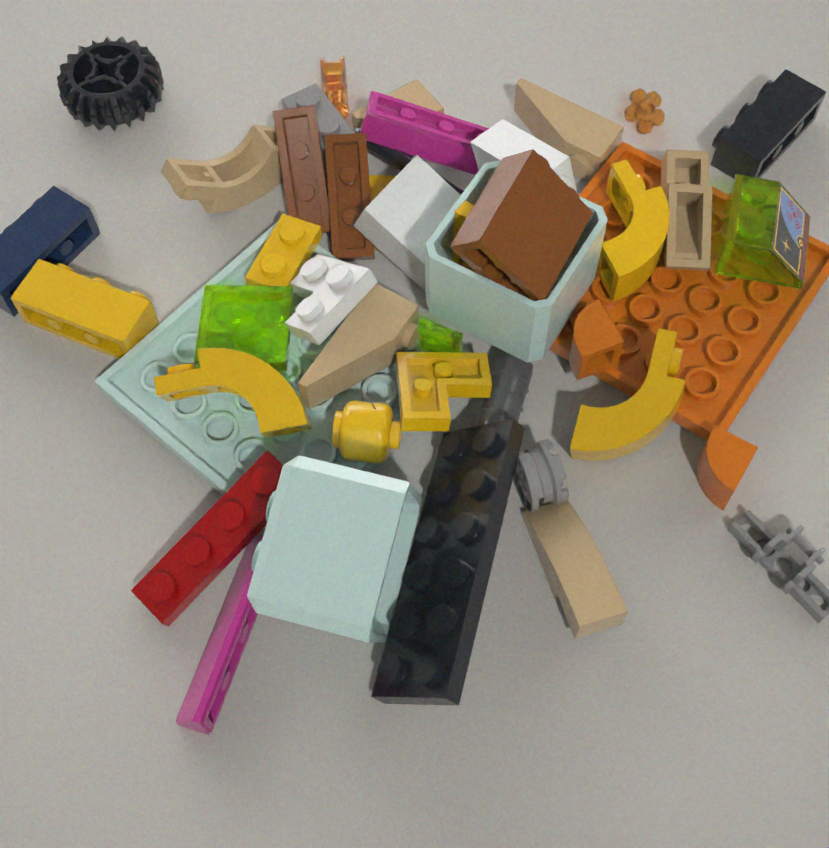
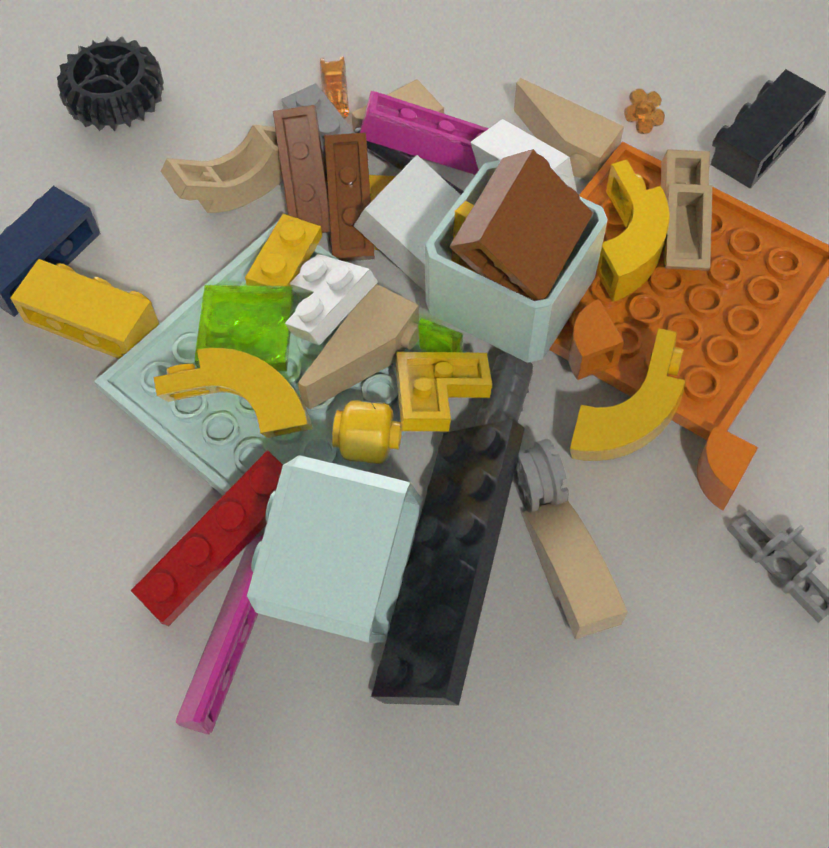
clear neon green slope [715,174,811,289] -> none

